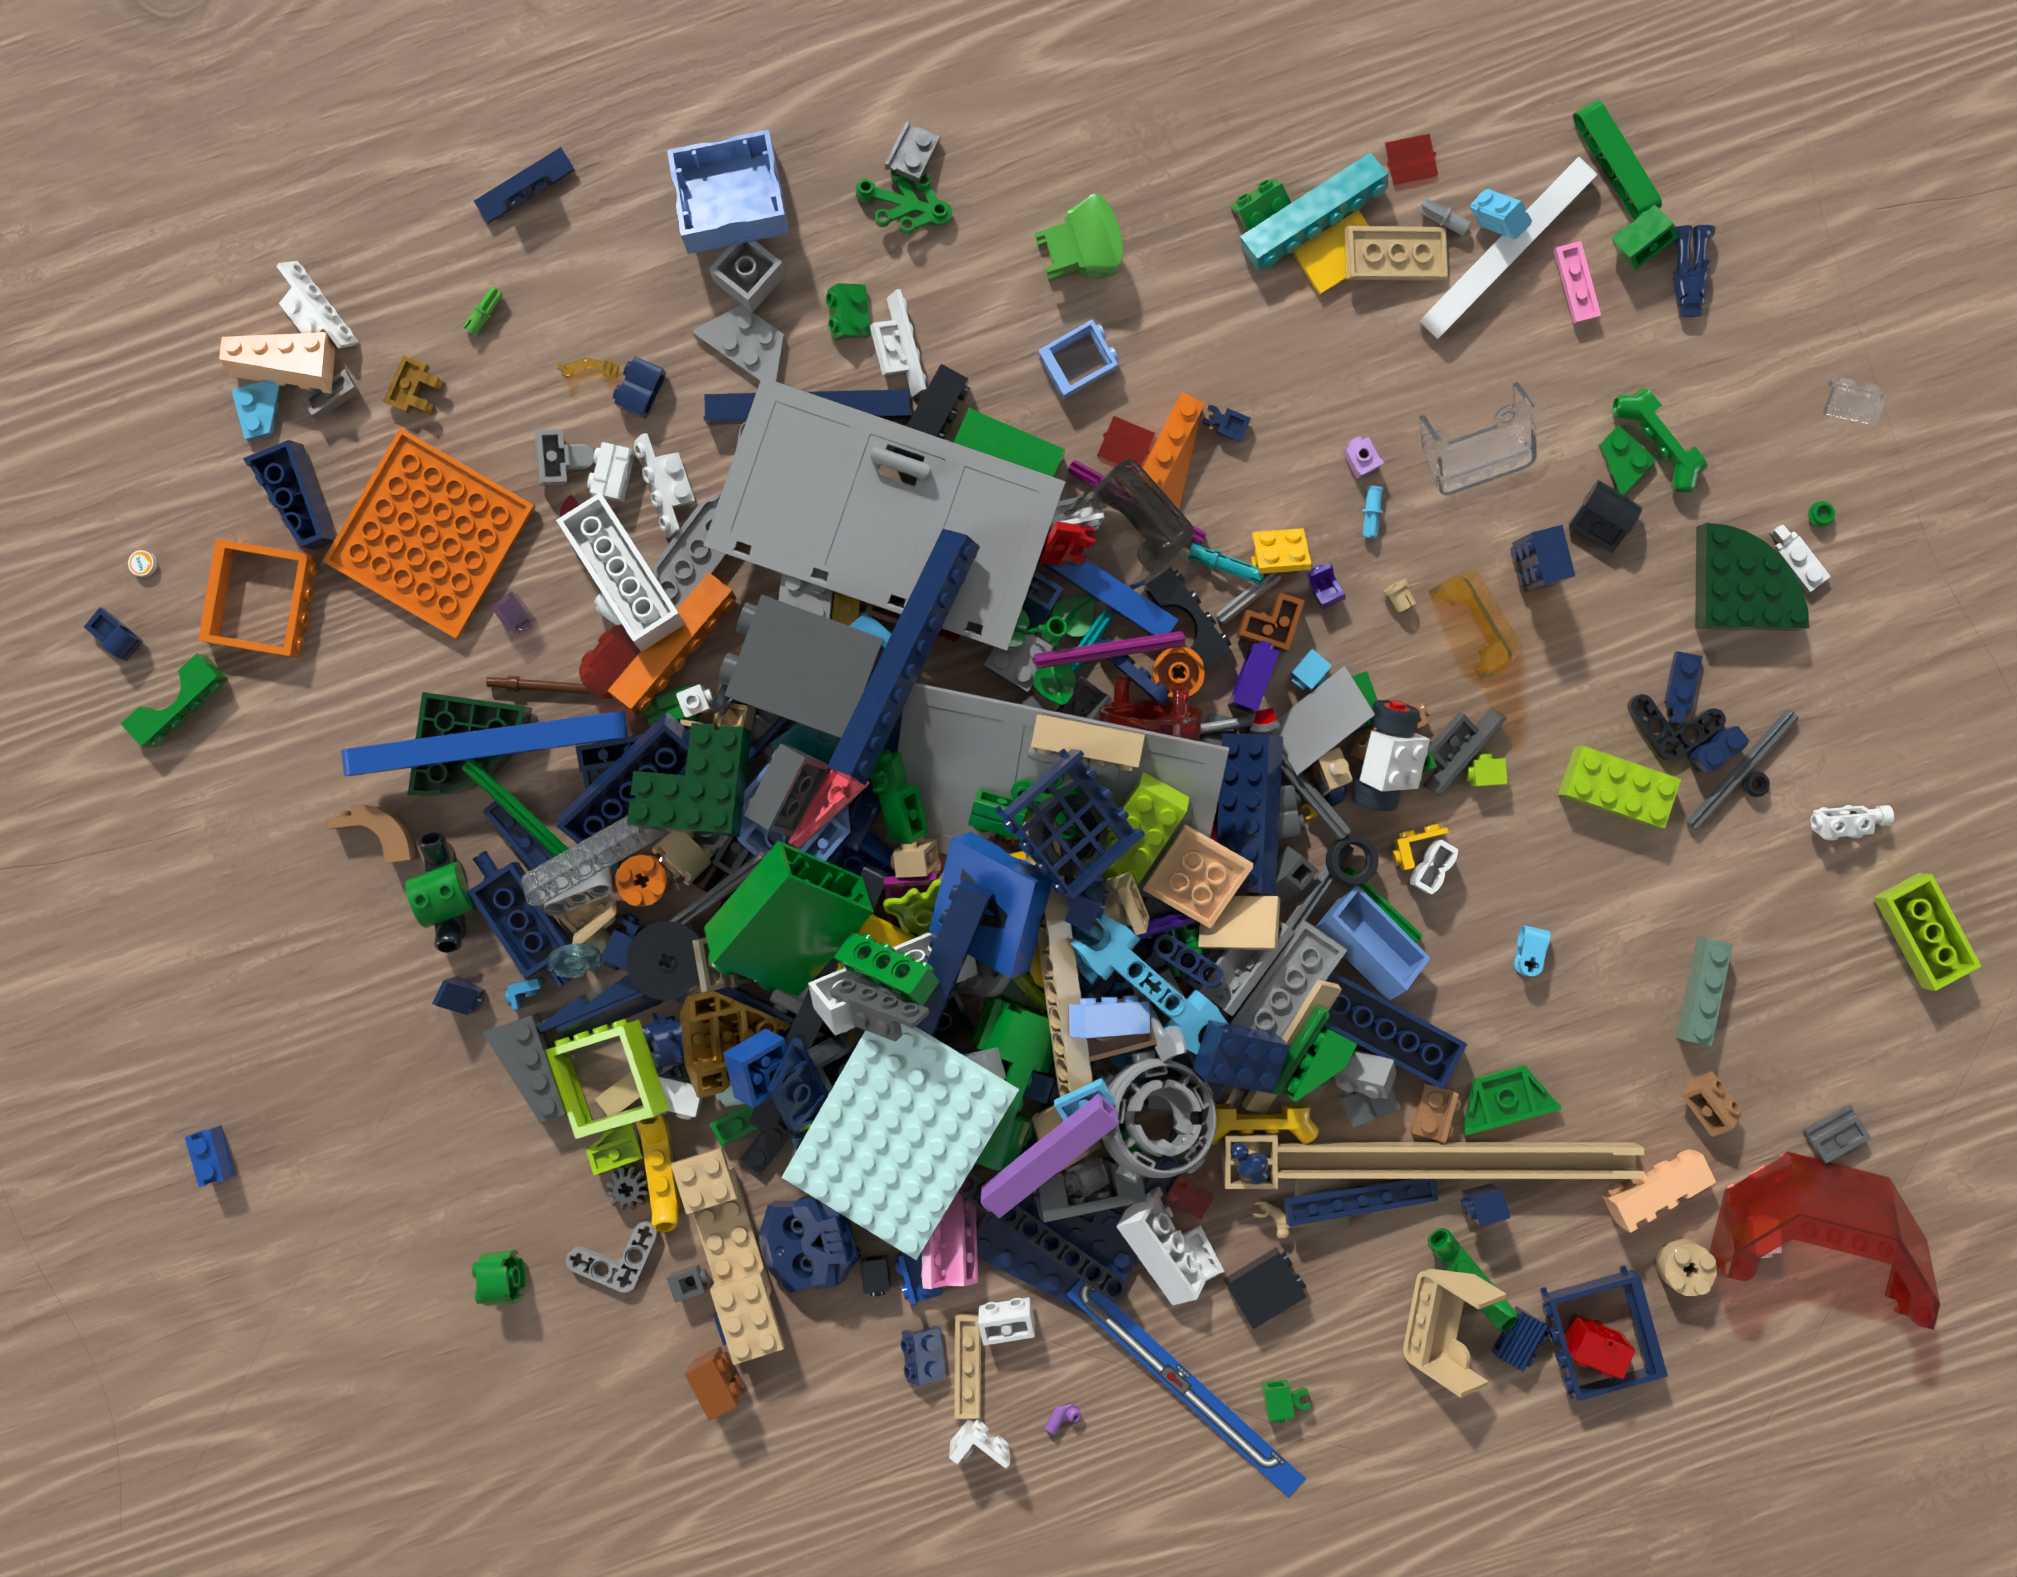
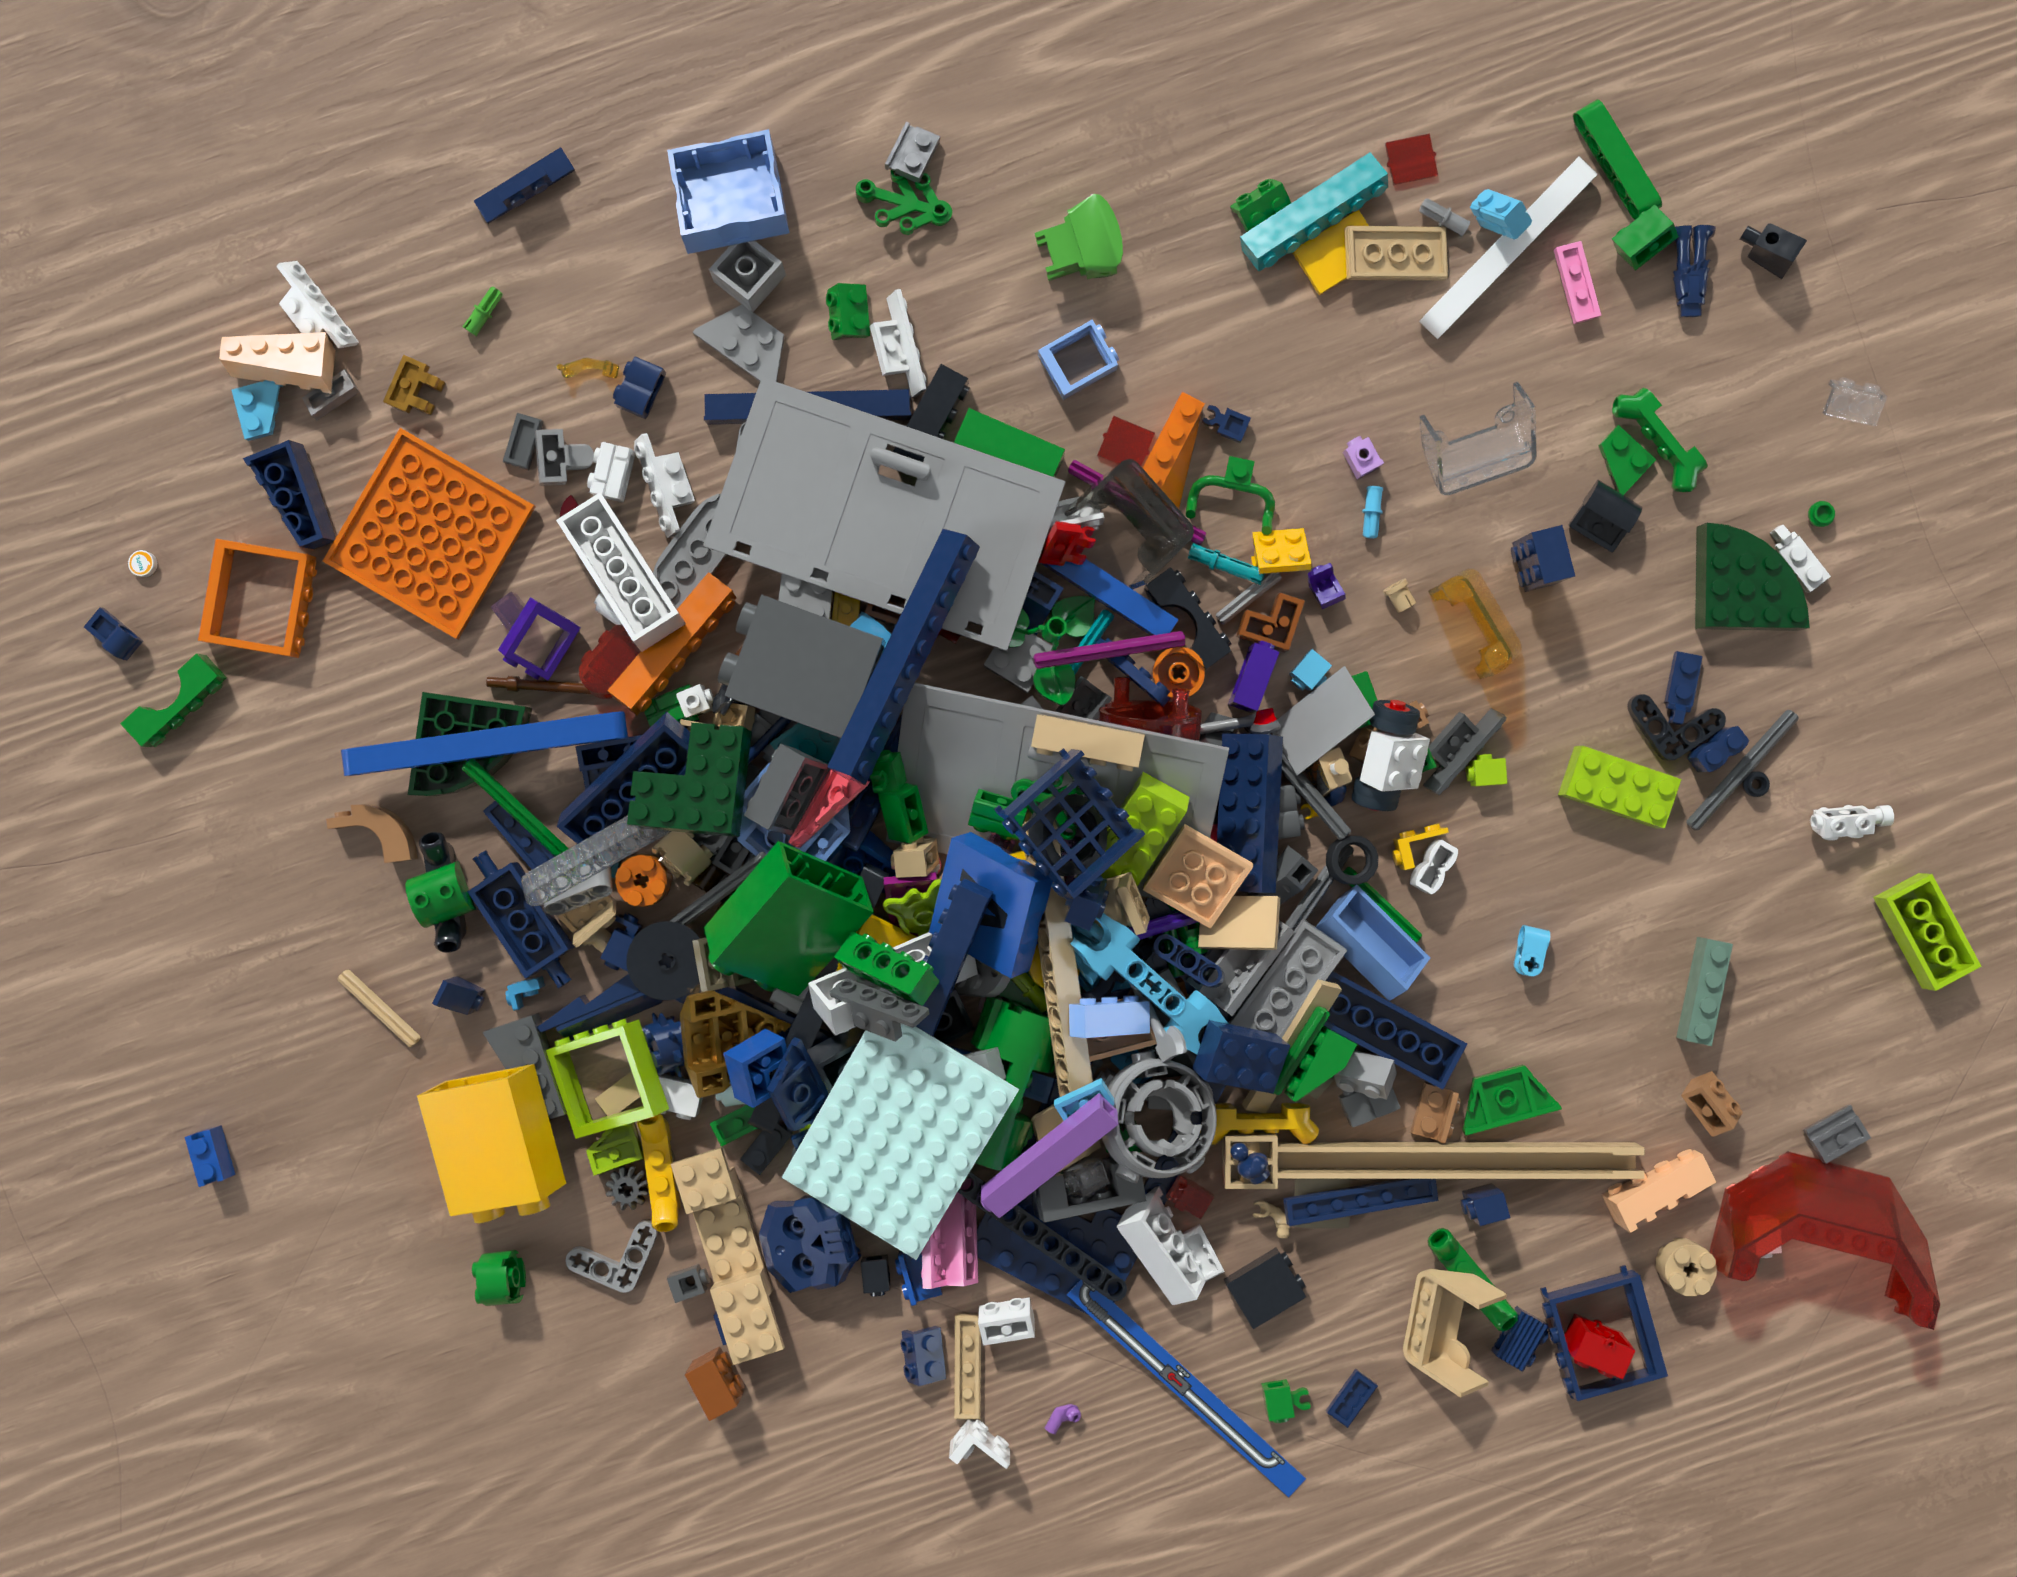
clear light blue tile [548,943,602,978] -> none
none -> tan axle [338,970,421,1047]
none -> yellow brick [417,1064,566,1223]
none -> dark purple window [498,597,581,680]
none -> dark grey tile [503,413,544,470]
none -> green piece [1185,456,1275,535]
none -> dark blue plate [1326,1369,1378,1428]
none -> black torso [1740,223,1807,279]

